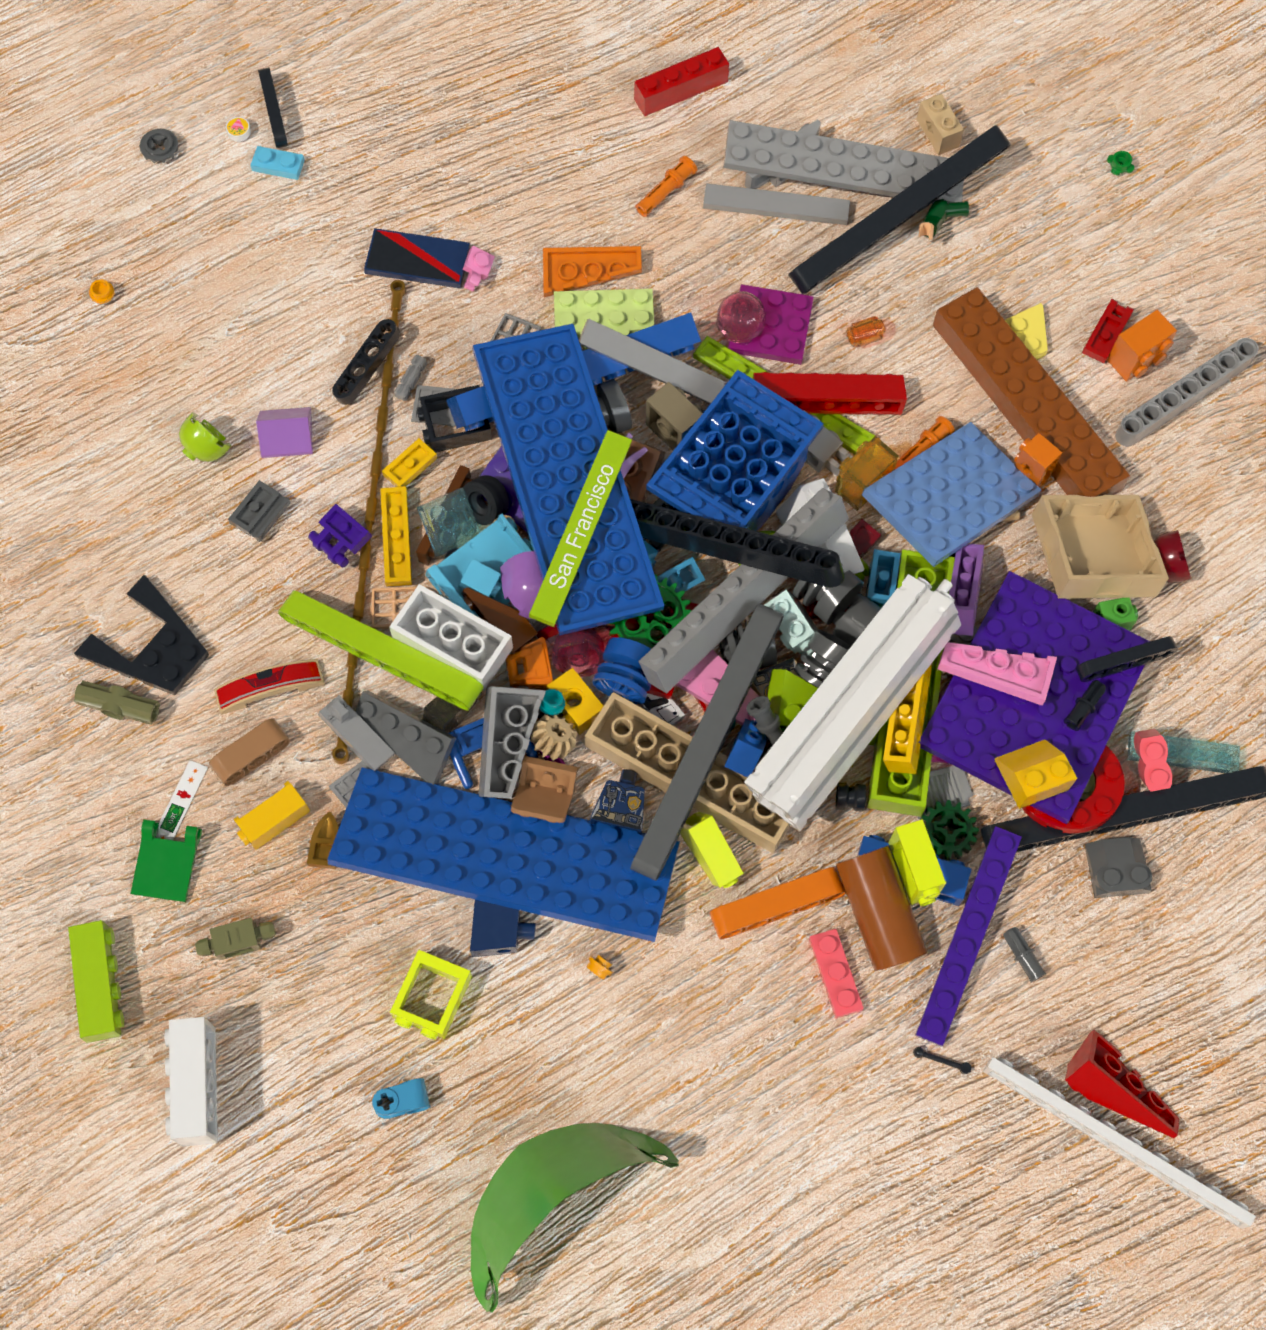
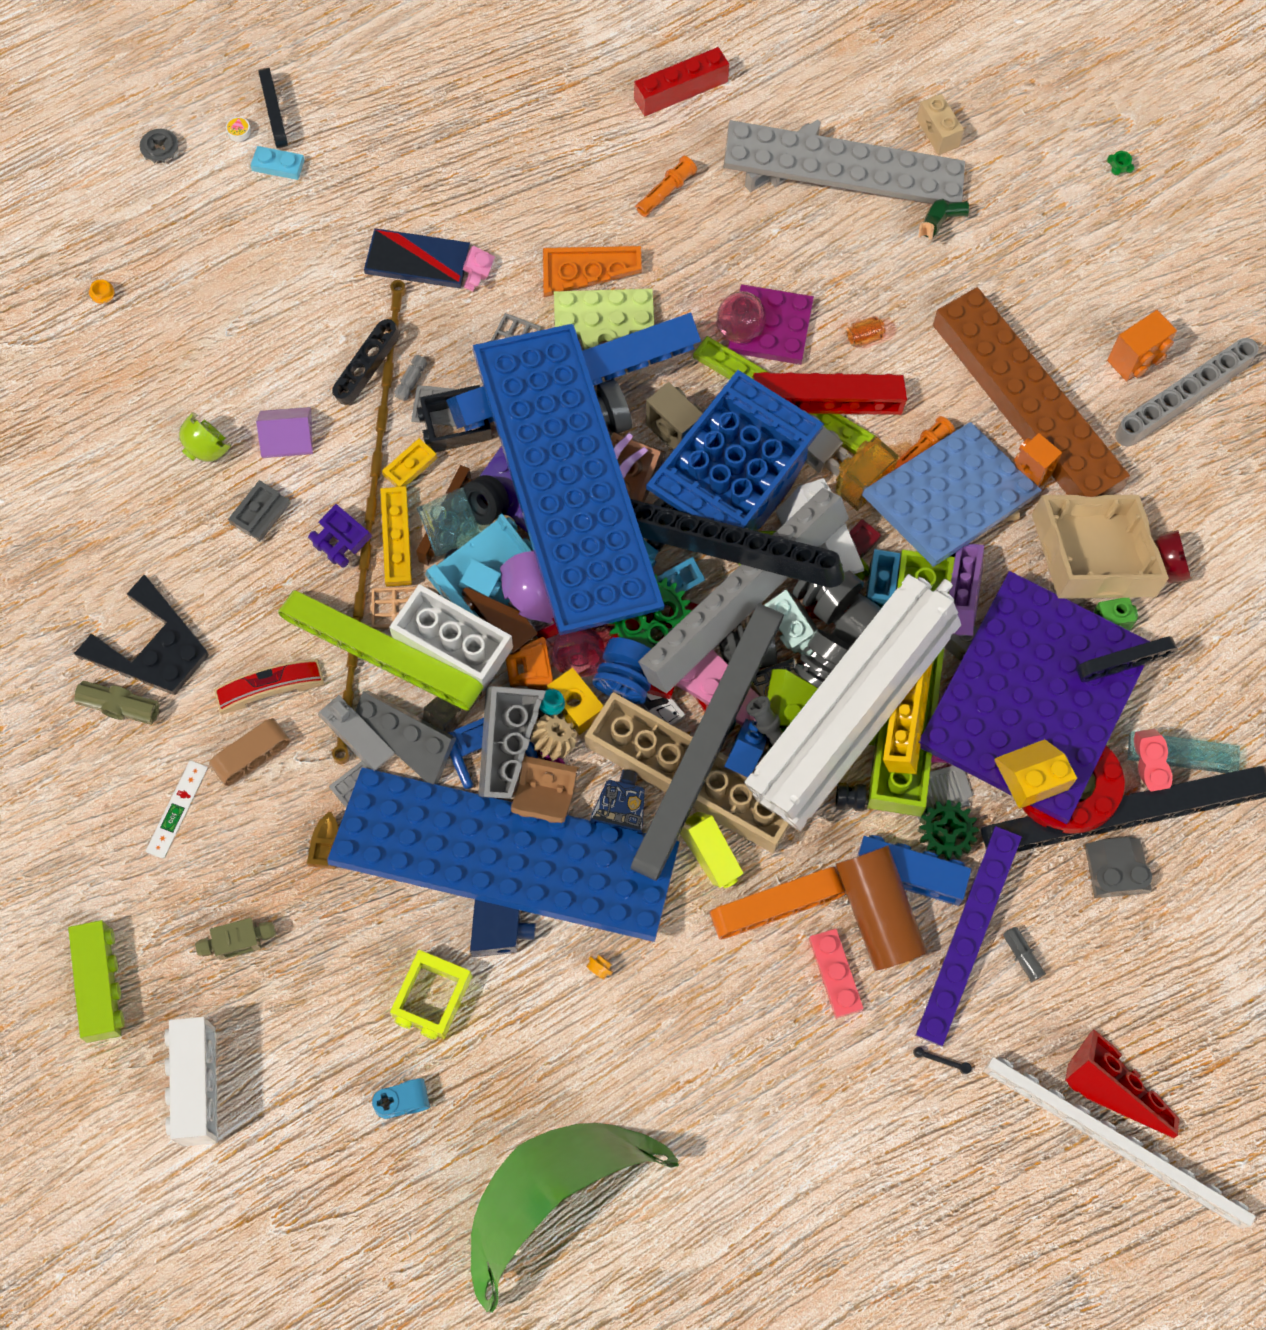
green flag [130,819,202,903] -> none
yellow brick [233,781,310,850] -> none
lime tile [529,430,632,627] -> none
light grey tile [579,319,725,404] -> none
light grey tile [703,183,850,225] -> none
black beam [788,125,1011,295] -> none
neon yellow window [888,819,946,906] -> none
bright pink wing [937,642,1057,706] -> none
light yellow wing [1005,303,1048,360] -> none
black axle [1064,680,1106,731] -> none
red plate [1082,299,1134,364] -> none

